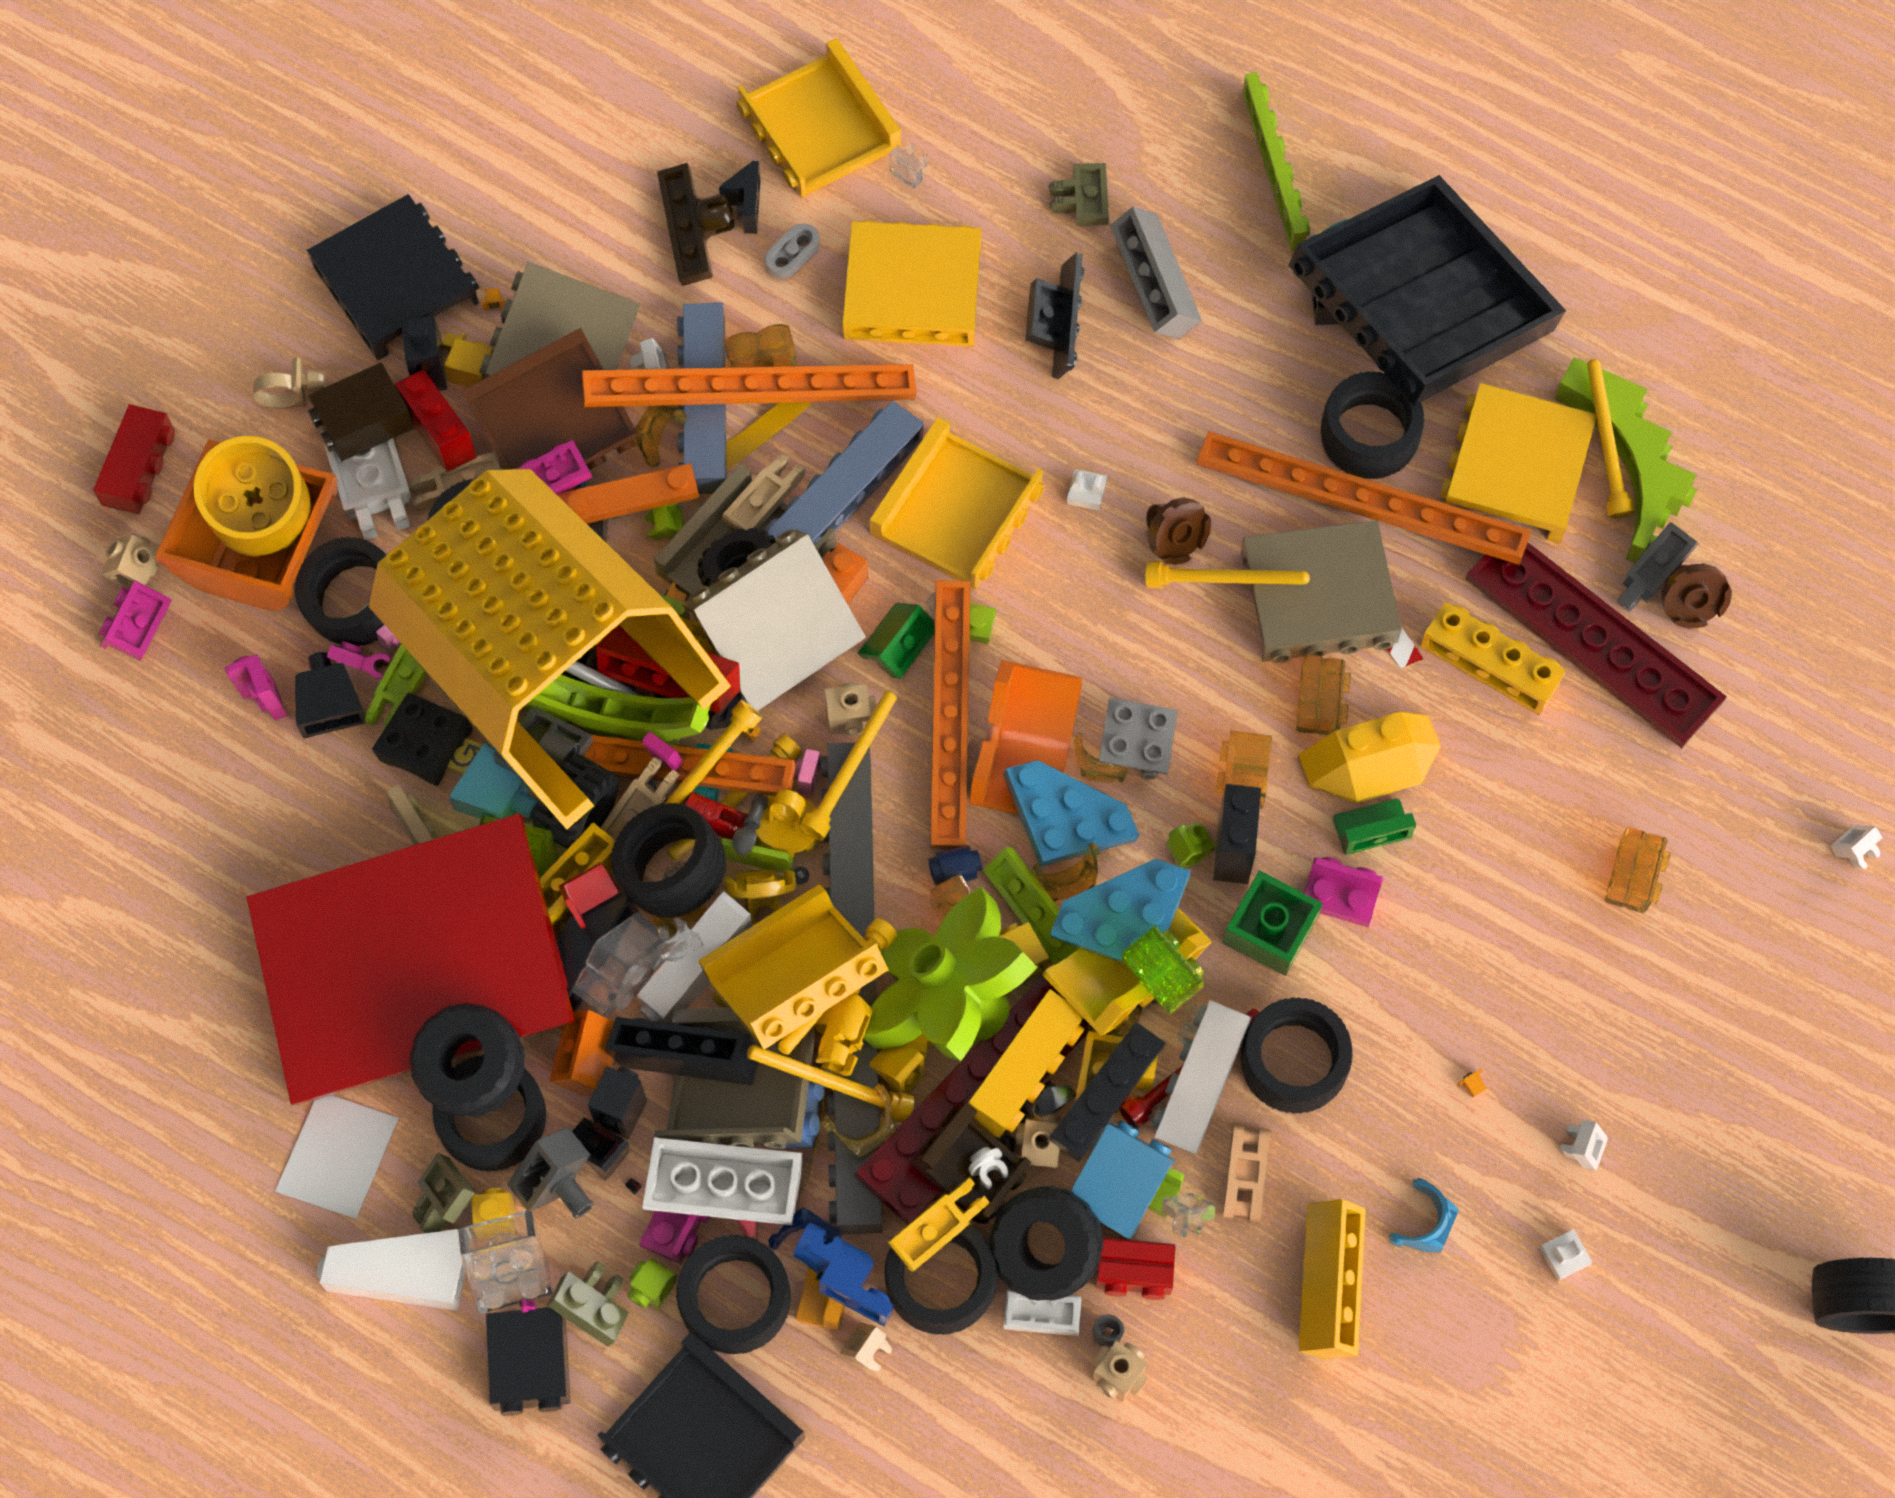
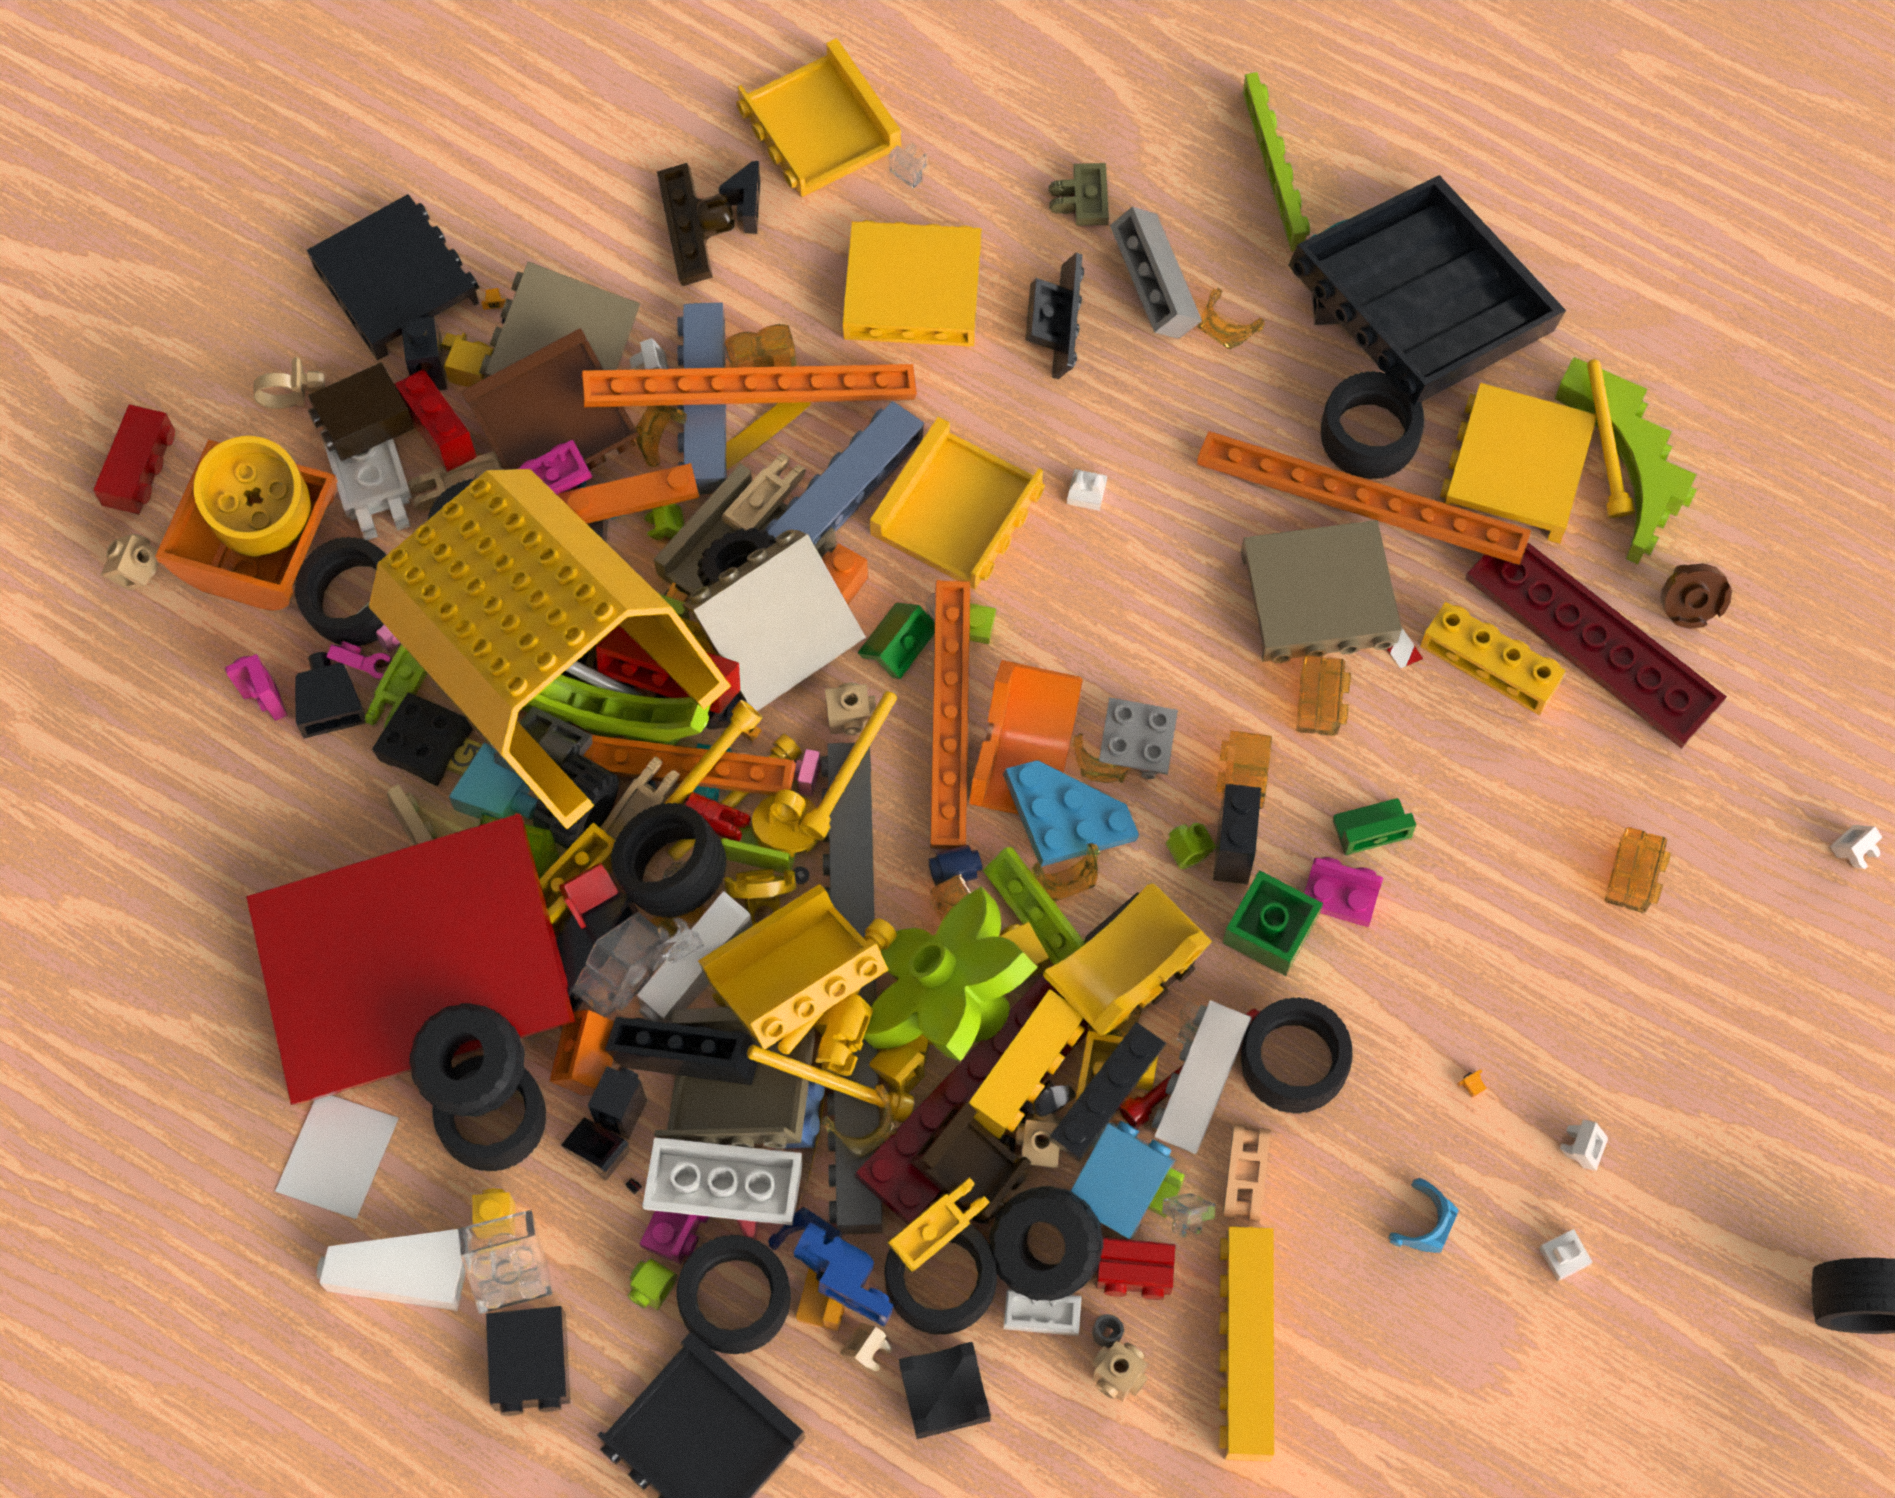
dark pink bracket [98,580,172,661] -> none
olive hinge [412,1152,475,1233] -> none
dark grey brick [507,1127,594,1219] -> none
dark pink piece [519,1299,536,1313] -> none
olive hinge [547,1261,629,1347] -> none
dark pink tile [642,731,683,771] -> none
dark grey piece [732,794,768,855] -> none
light grey plate [765,223,819,280] -> none
white plate [968,1147,1008,1189] -> none
dark azure plate [1050,859,1191,973] -> none
clear neon green brick [1122,925,1204,1015] -> none
yellow piece [1145,561,1310,589] -> none
reddish brown tile [1146,497,1211,565] -> none
yellow wedge [1298,711,1441,803] -> none
yellow brick [1299,1199,1366,1359] -> none
dark grey hinge [1618,522,1699,612] -> none
none -> black brick [899,1341,991,1439]
none -> clear yellow helmet [1197,288,1265,350]
none -> yellow brick [1218,1226,1274,1462]

